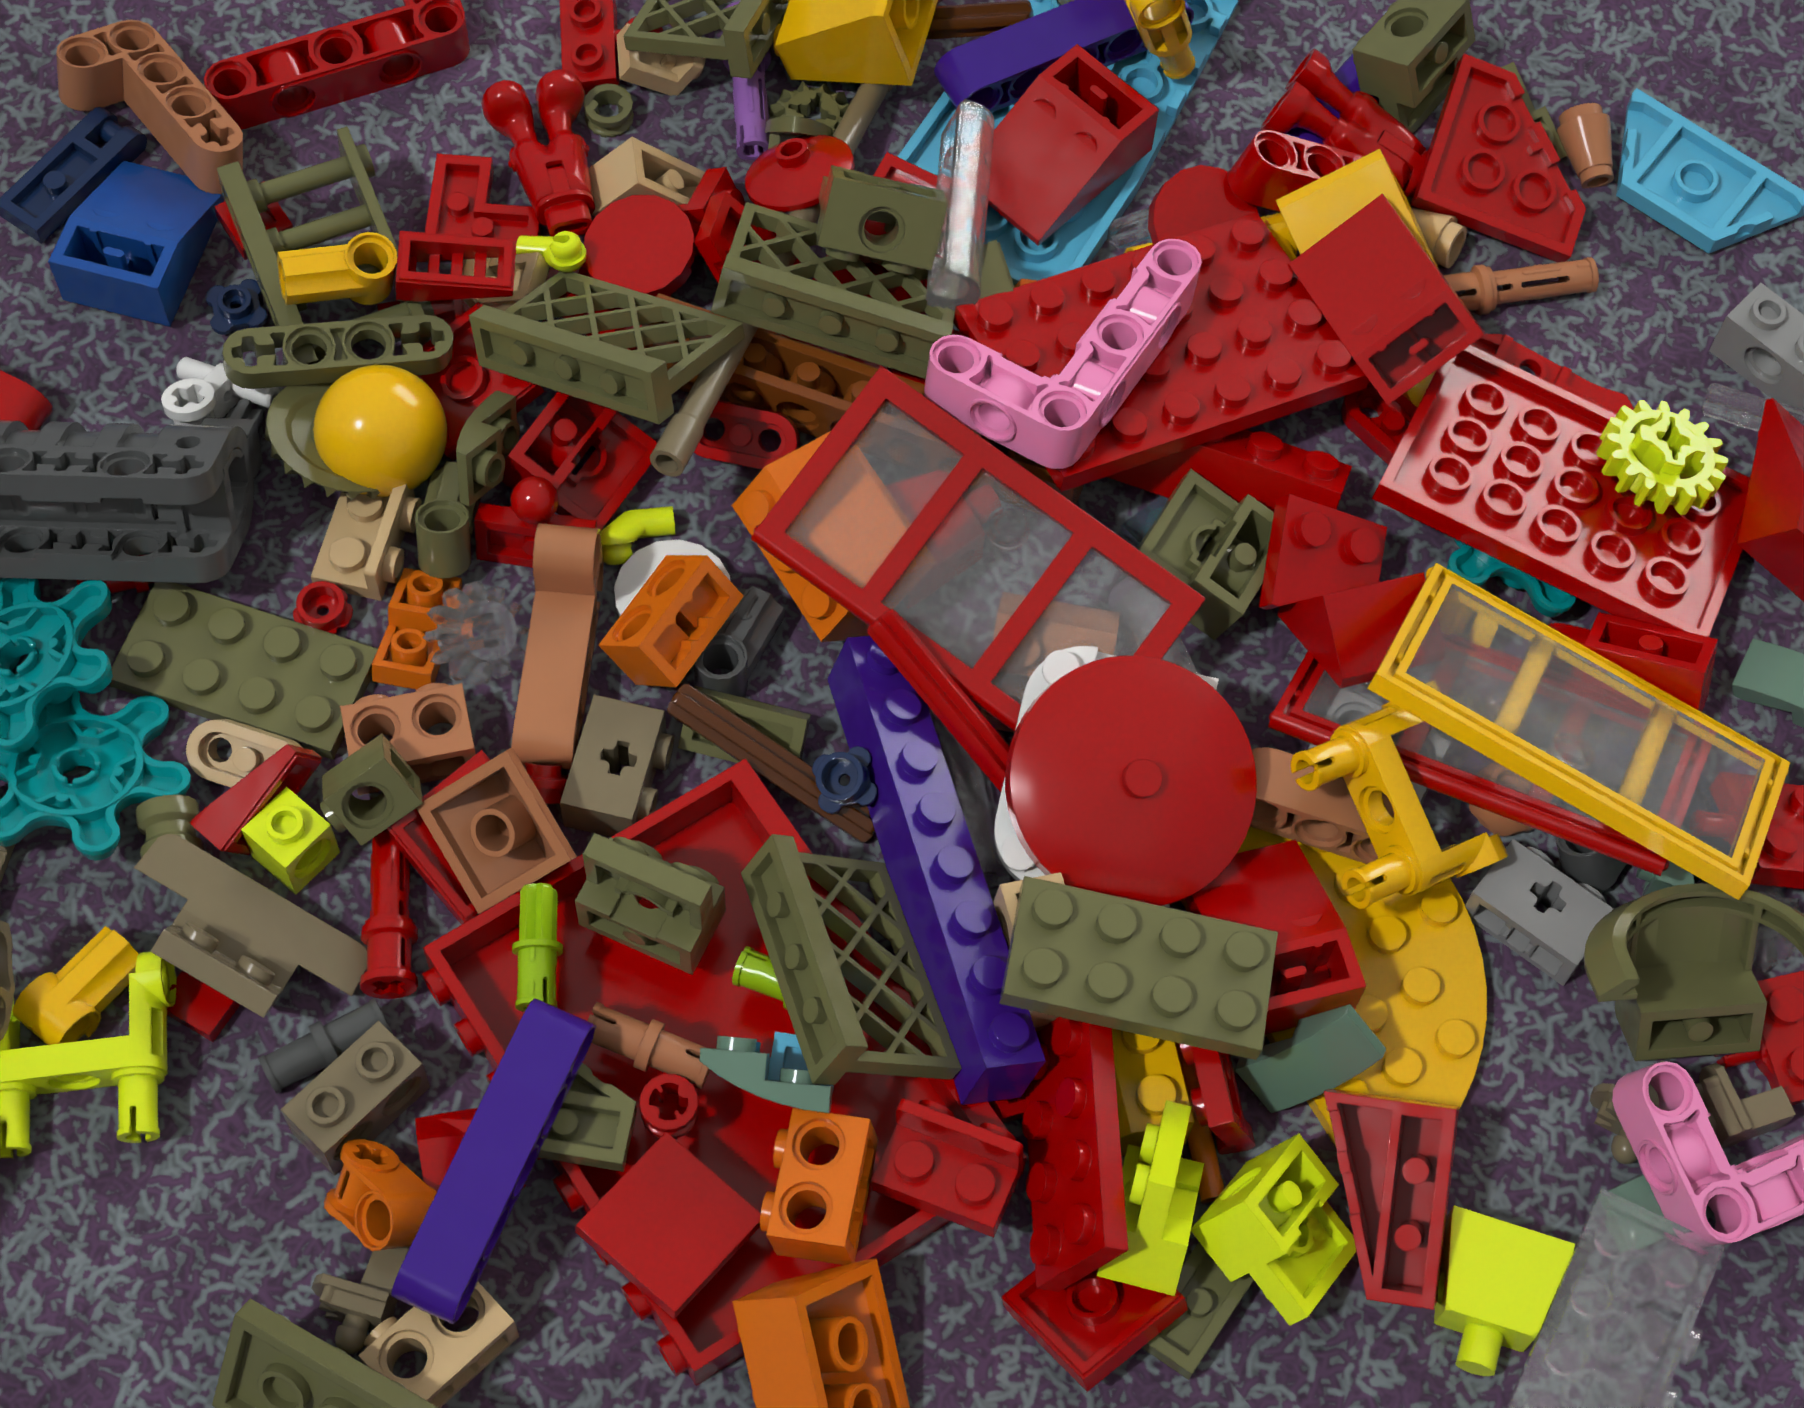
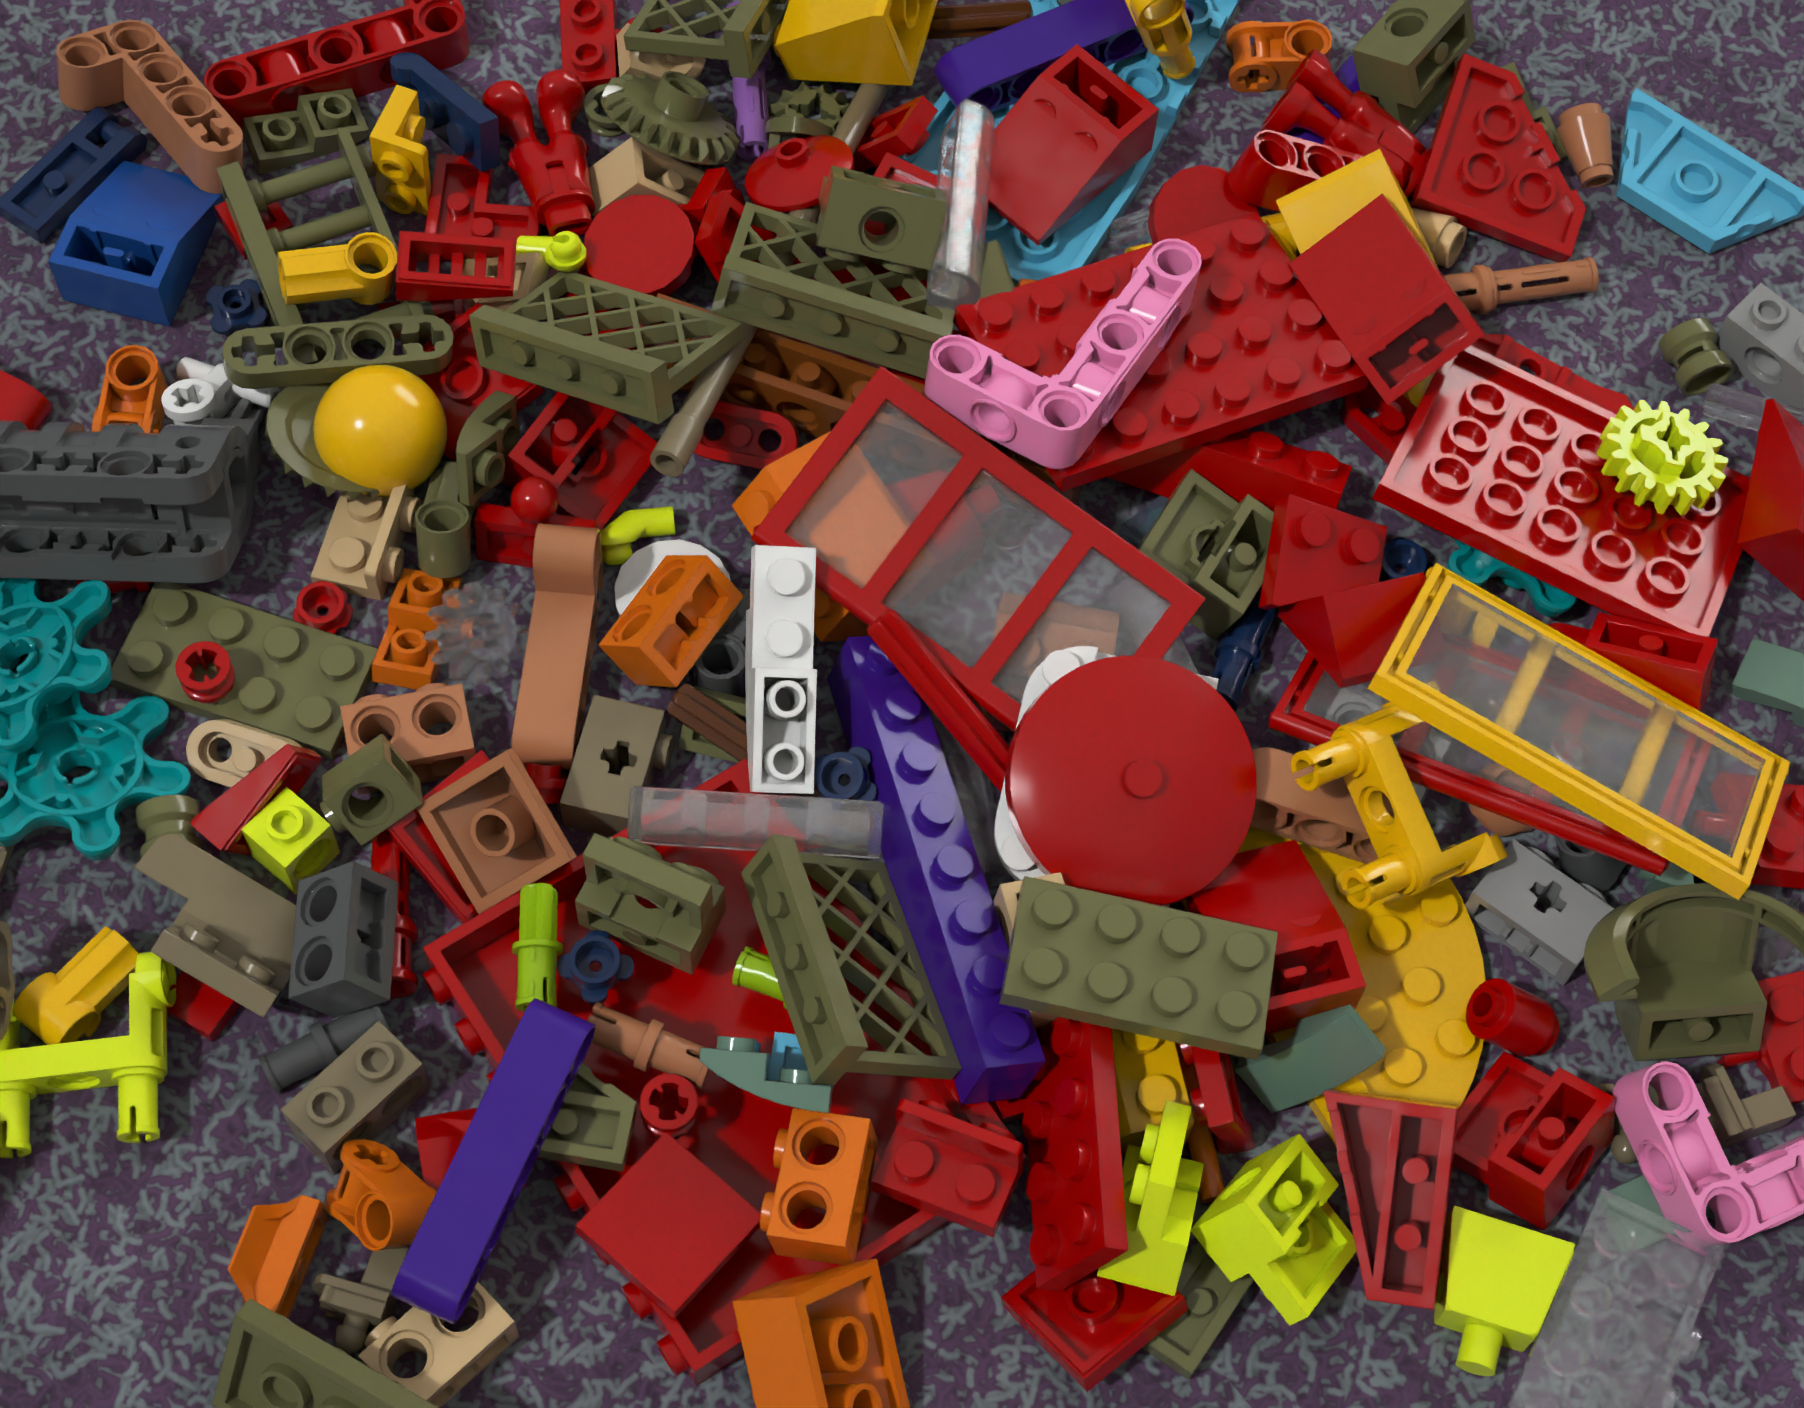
none -> orange piece [91,345,168,433]
none -> red bush [175,641,236,703]
none -> orange slope [227,1195,329,1319]
none -> olive slope [242,88,369,174]
none -> dark grey brick [288,861,398,1018]
none -> yellow bracket [369,85,431,216]
none -> dark blue plate [390,52,500,172]
none -> dark blue plate [557,930,634,1004]
none -> olive gear [601,71,740,165]
none -> clear brick [627,786,884,859]
none -> white slope [745,545,817,794]
none -> red plate [853,95,938,172]
none -> dark blue pin [1211,597,1277,712]
none -> orange piece [1226,20,1332,92]
none -> dark blue plate [1379,538,1434,582]
none -> red brick [1453,1051,1615,1231]
none -> red brick [1466,978,1559,1057]
none -> olive wheel [1658,318,1735,397]

